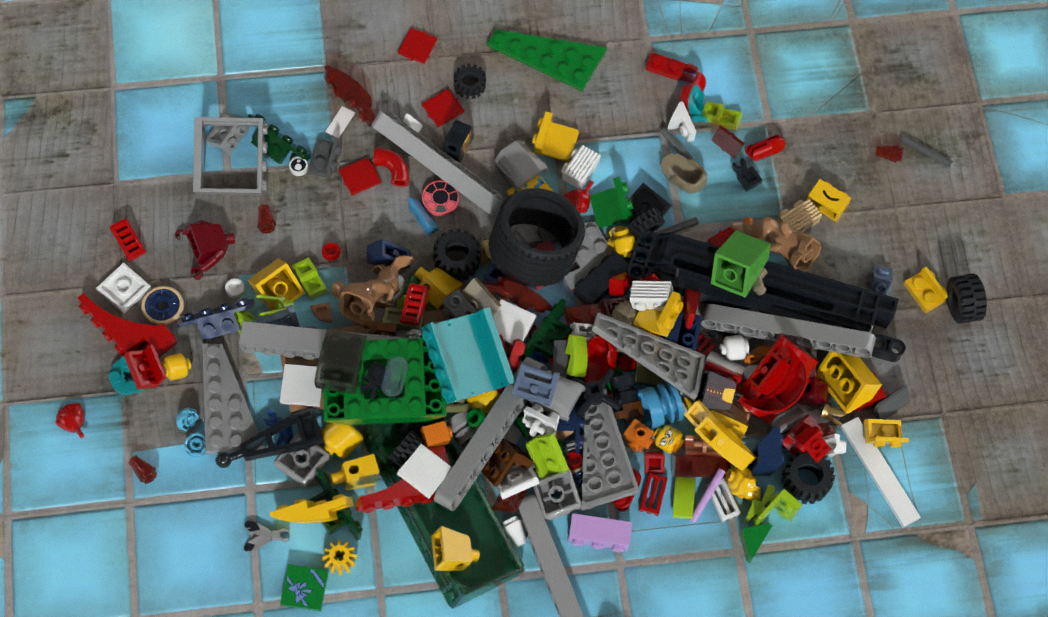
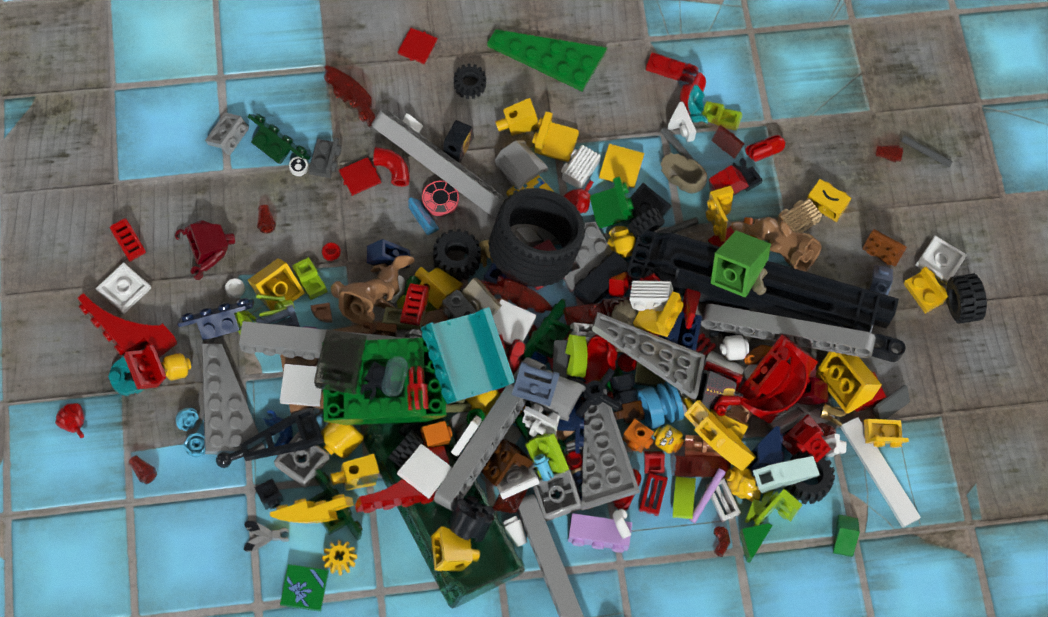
dark blue wheel [141,286,184,325] -> none
light grey window [193,117,268,195] -> none
white sticker [325,106,356,138] -> none
red piece [421,89,465,127] -> none
none -> black bracket [254,478,284,510]
none -> red arm [407,366,428,410]
none -> black brick [447,496,495,542]
none -> white tile [451,415,482,456]
none -> yellow torso [495,98,540,136]
none -> medium azure pin [533,454,554,481]
none -> yellow slope [599,144,645,188]
none -> white arm [613,509,631,539]
none -> yellow bracket [706,186,734,242]
none -> red torso [709,165,749,196]
none -> red arm [714,396,740,416]
none -> clear red arm [714,526,731,557]
none -> light aqua slope [753,456,820,494]
none -> green slope [833,514,860,557]
none -> dark orange bracket [863,229,907,267]
none -> white tile [915,236,967,285]

